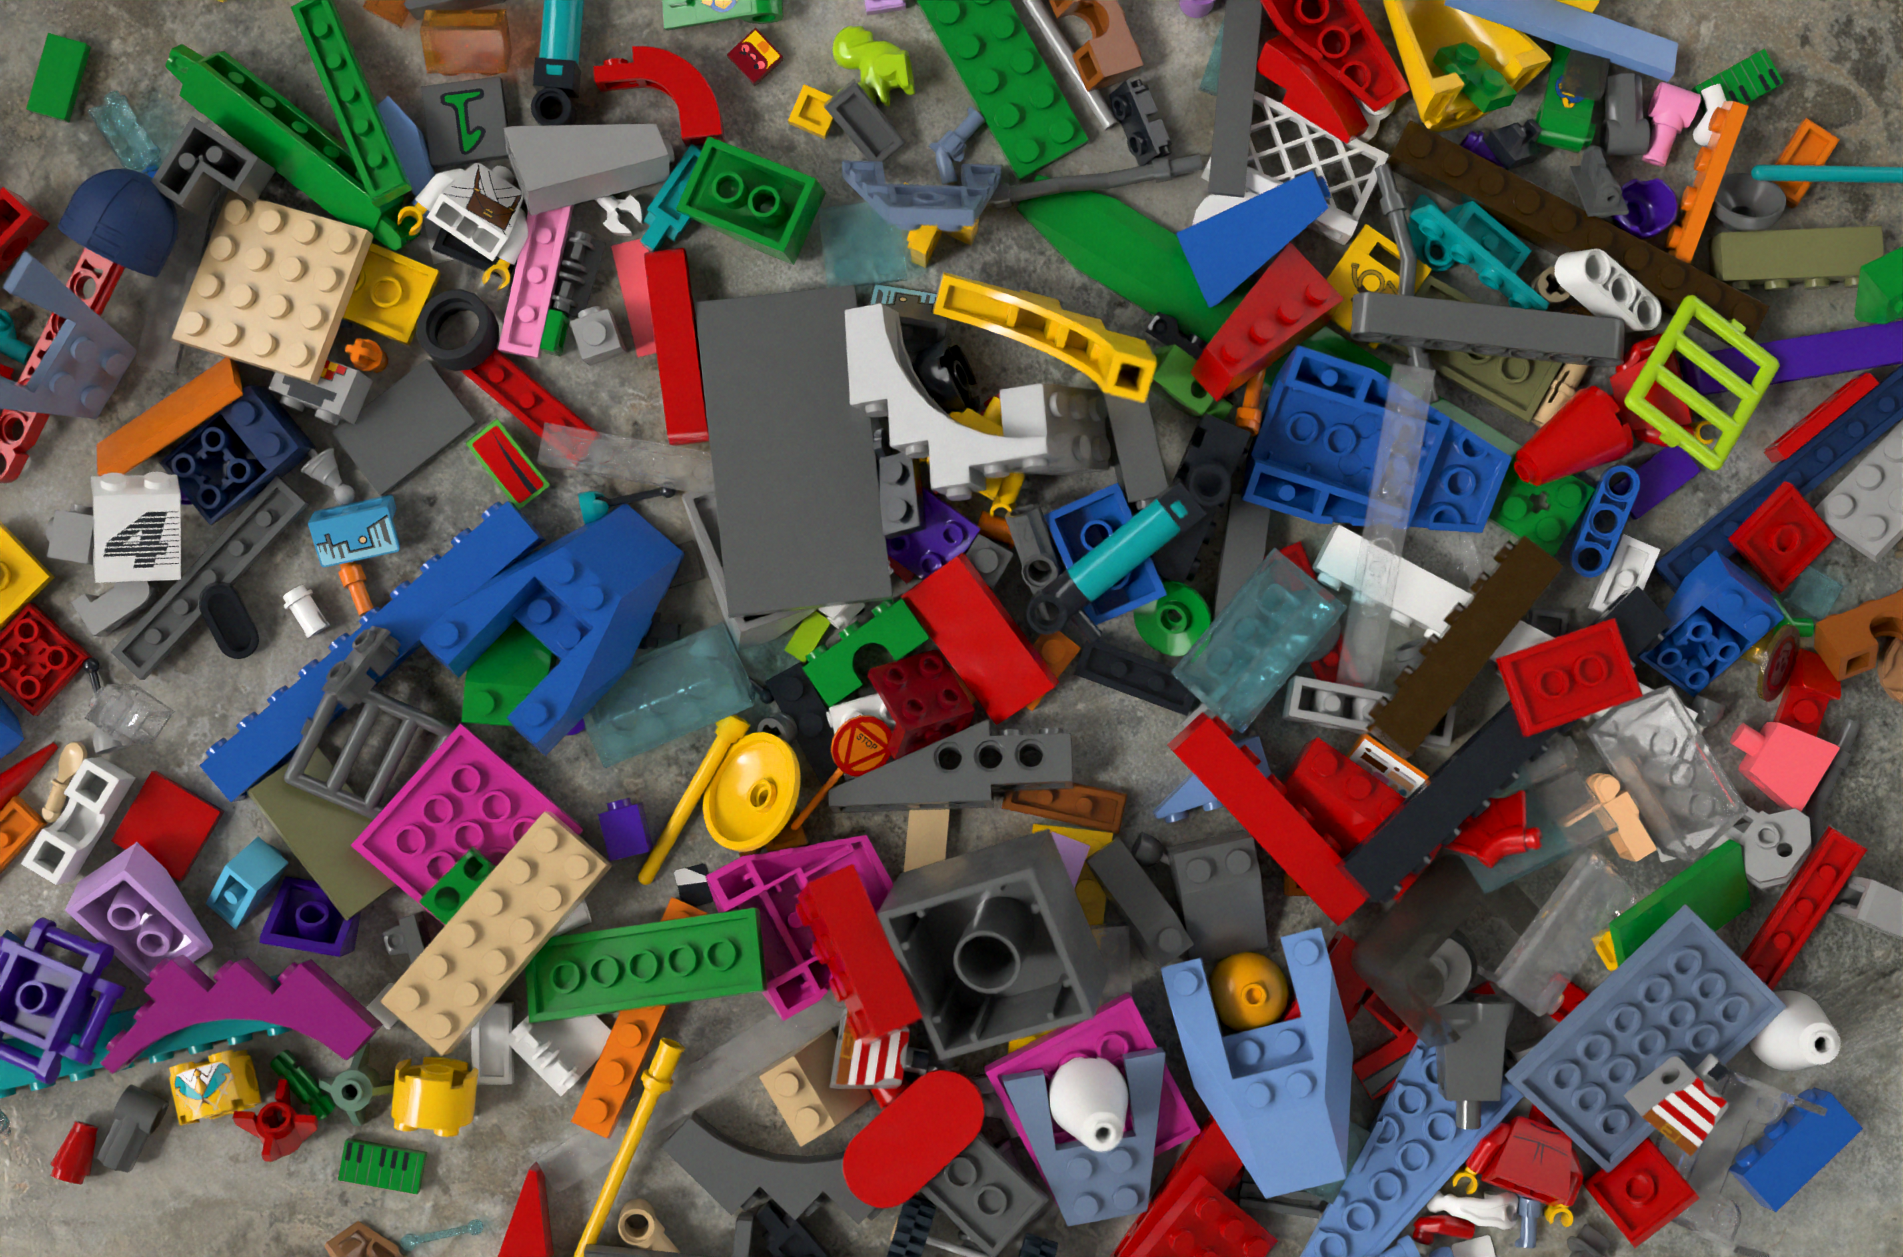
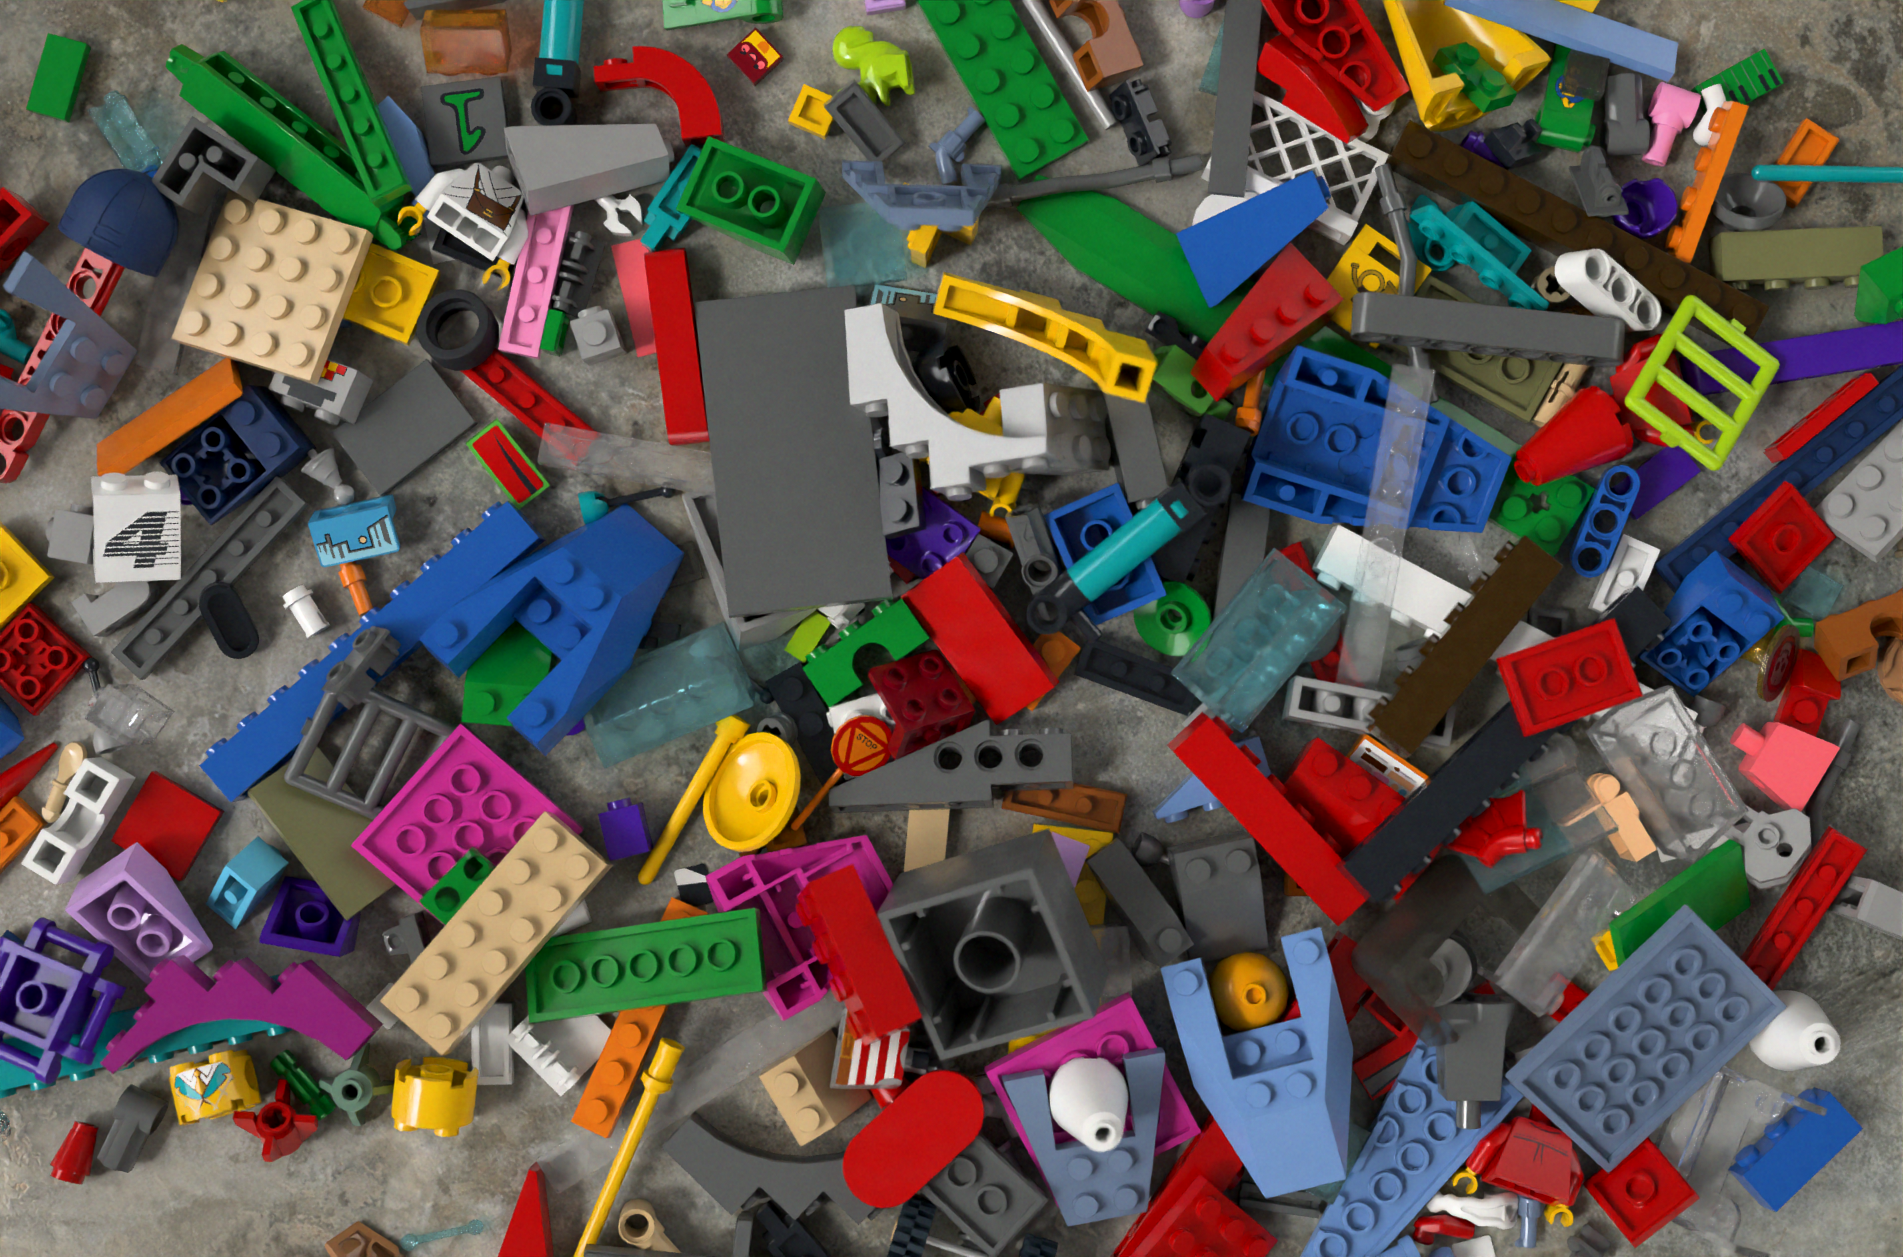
green tile [338,1138,427,1194] -> none
orange axle [345,338,388,373] -> none
torso [1624,1053,1729,1157] -> none

